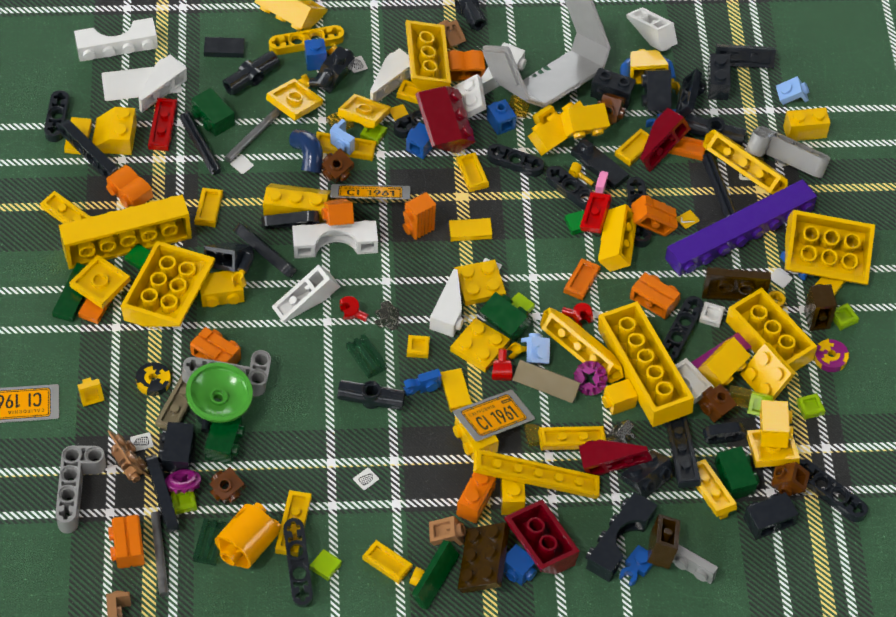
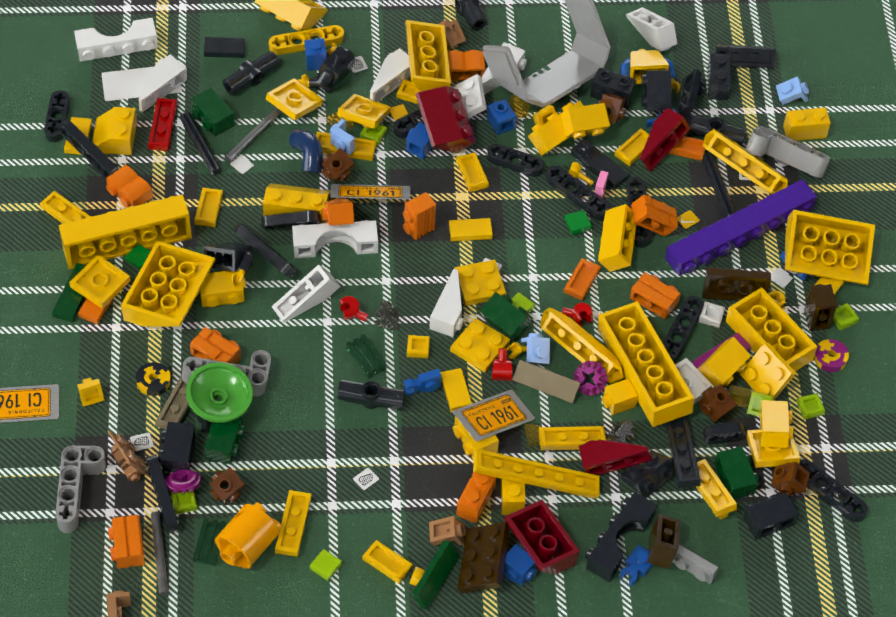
black beam [283,518,313,608] -> none
red plate [580,192,612,234] -> none

